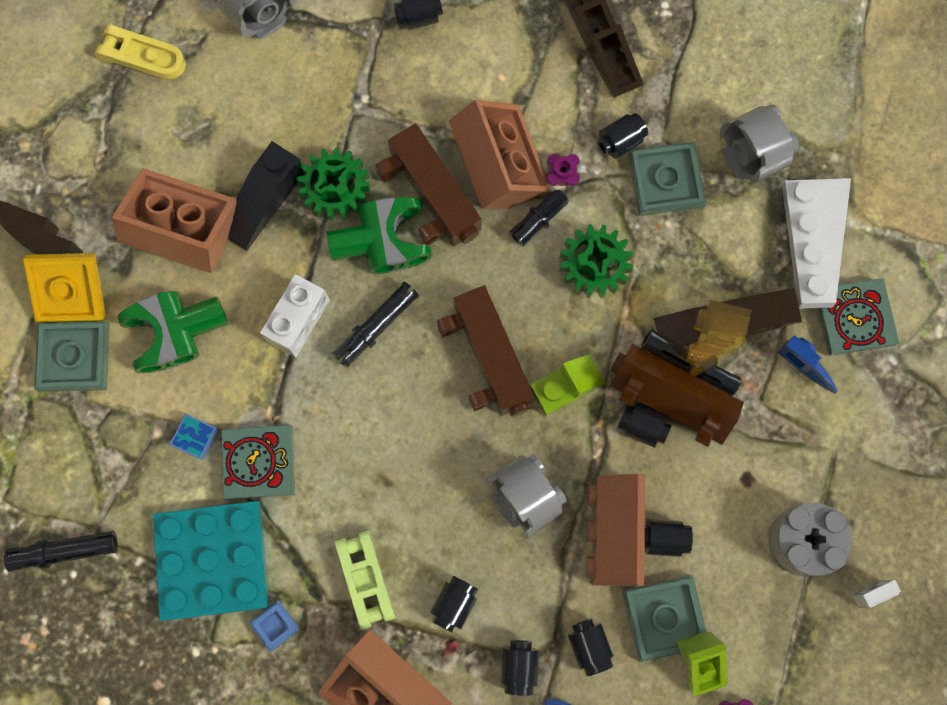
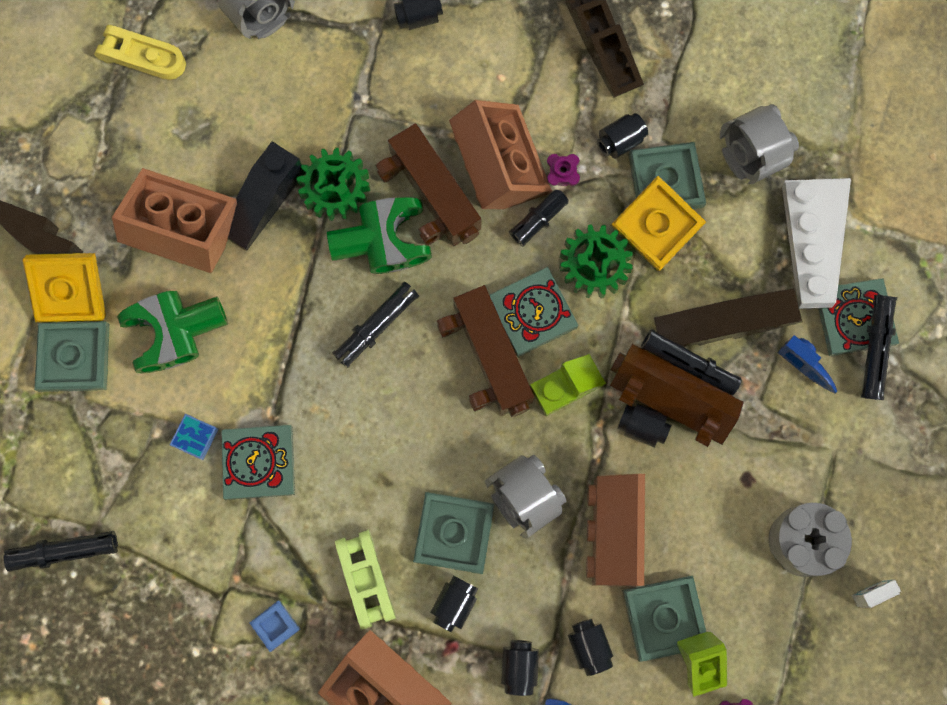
teal plate [153,501,269,621] -> none
white brick [260,274,330,358] -> none
black brick [645,519,693,557] -> none
clear yellow slope [686,300,752,376] -> none
none -> sand green tile [413,492,495,574]
none -> sand green tile [490,267,579,357]
none -> yellow tile [611,176,706,271]
none -> black pin [861,295,898,400]

